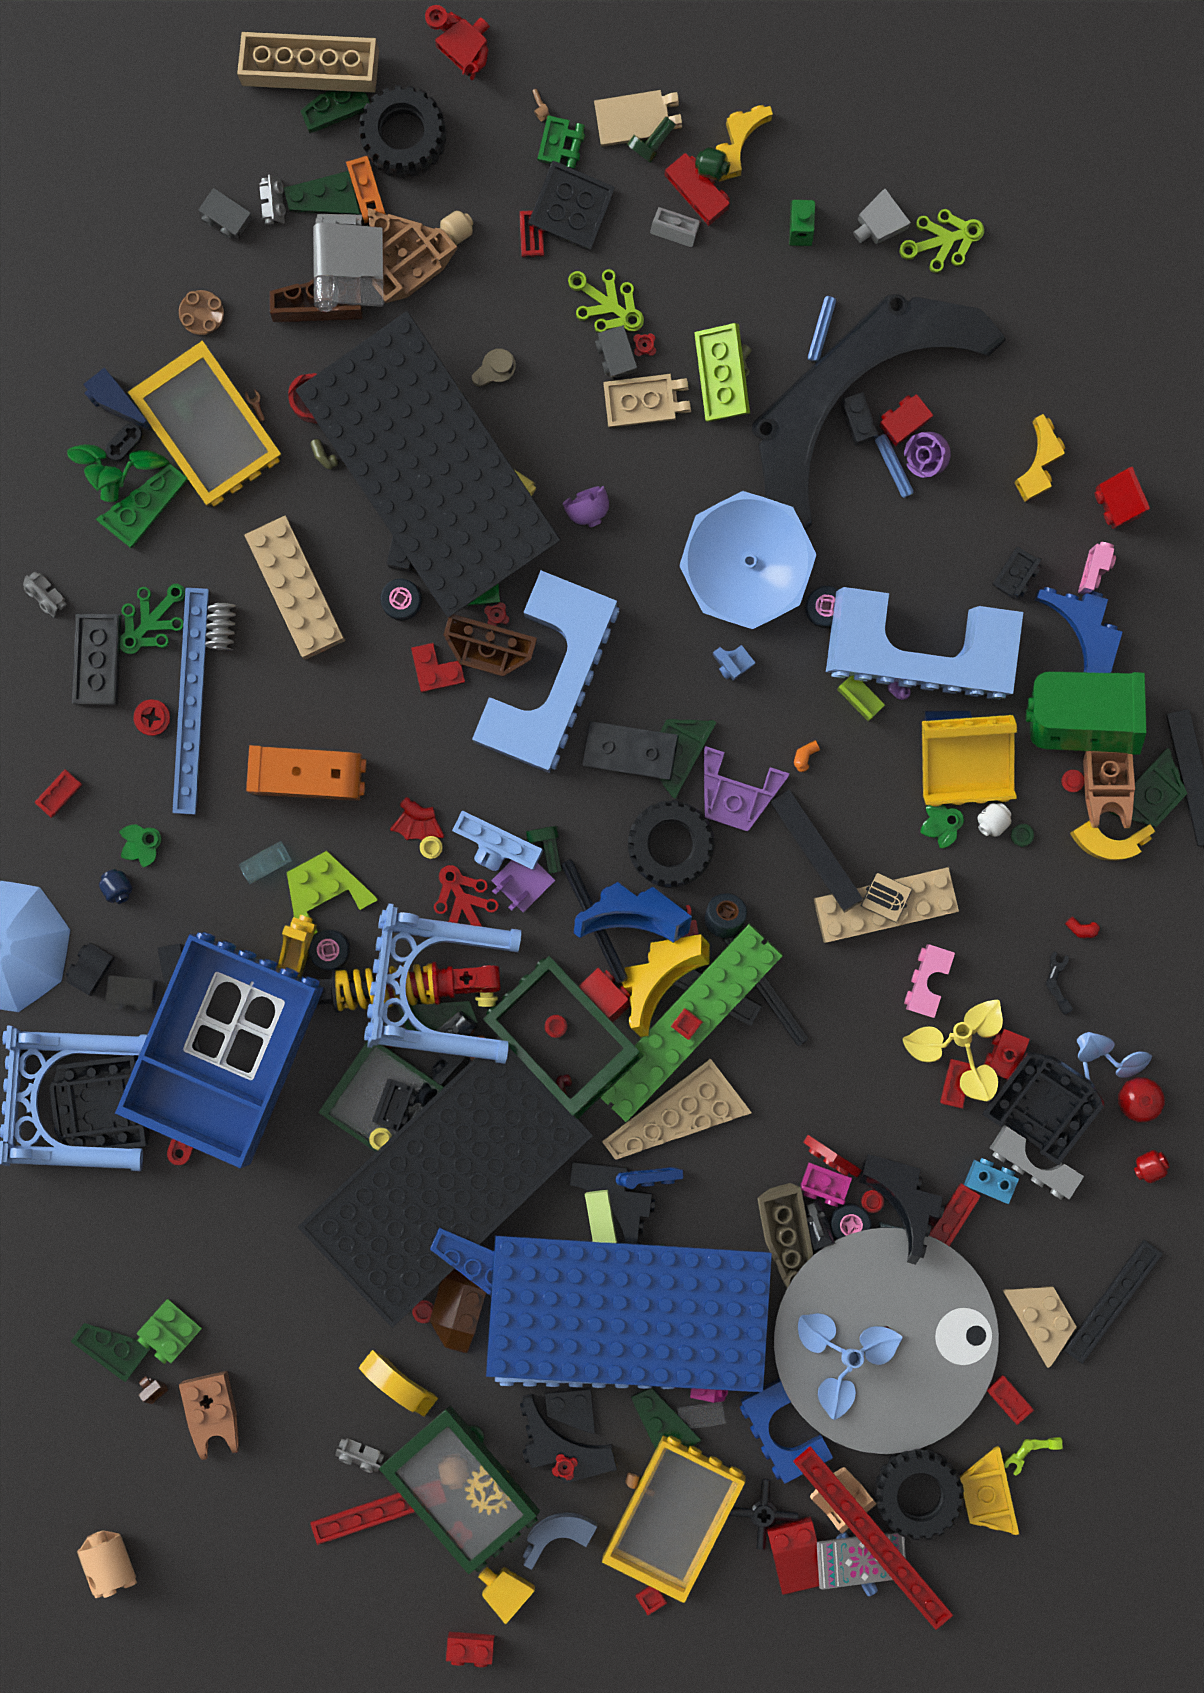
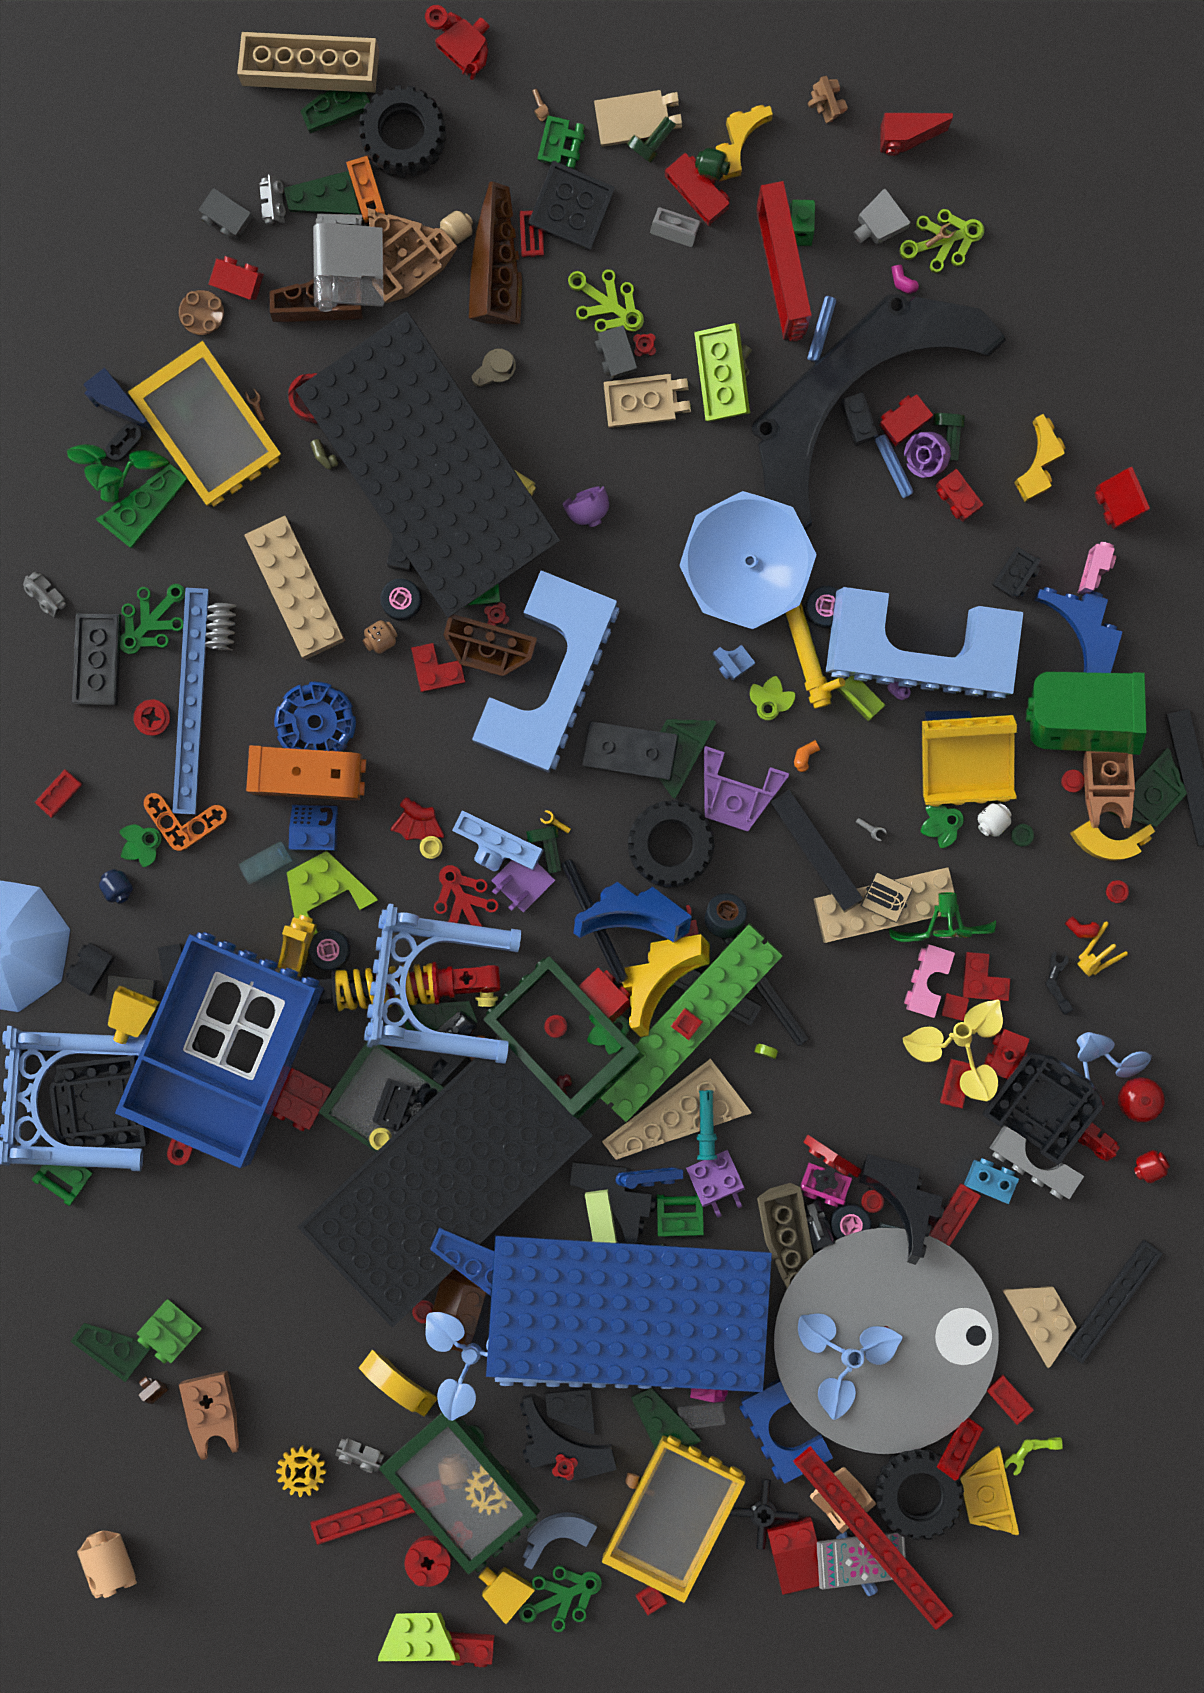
none -> green plate [32,1165,94,1207]
none -> yellow torso [108,985,159,1044]
none -> orange beam [144,793,228,851]
none -> red brick [208,256,264,300]
none -> red plate [272,1067,332,1131]
none -> blue plate [274,681,356,752]
none -> yellow gear [276,1445,327,1497]
none -> blue slope [289,805,338,851]
none -> medium nougat head [363,620,398,654]
none -> lime wing [378,1613,460,1661]
none -> red brick [405,1535,453,1587]
none -> light blue plant [426,1312,488,1421]
none -> reddish brown wedge [469,181,522,325]
none -> green plant [519,1565,602,1632]
none -> yellow hand [540,810,571,833]
none -> green plate [587,1014,630,1055]
none -> green plate [657,1194,704,1236]
none -> medium lavender plate [686,1150,745,1218]
none -> teal pin [697,1090,717,1160]
none -> lime plate [750,676,795,720]
none -> lime tile [754,1044,778,1059]
none -> red window [757,181,812,341]
none -> yellow cylinder [786,603,845,709]
none -> medium nougat hips [808,76,848,123]
none -> black plate [813,1167,838,1192]
none -> light grey hand [856,818,887,841]
none -> red slope [880,113,953,156]
none -> green plant [889,892,996,942]
none -> dark pink arm [891,265,919,294]
none -> medium nougat hand [925,223,956,248]
none -> dark green piece [933,413,965,461]
none -> red brick [936,469,984,522]
none -> red tile [937,1417,984,1481]
none -> red tile [941,993,969,1021]
none -> red plate [962,952,1010,1001]
none -> yellow plant [1077,921,1128,977]
none -> red hinge [1078,1123,1120,1161]
none -> red plate [1106,880,1129,903]

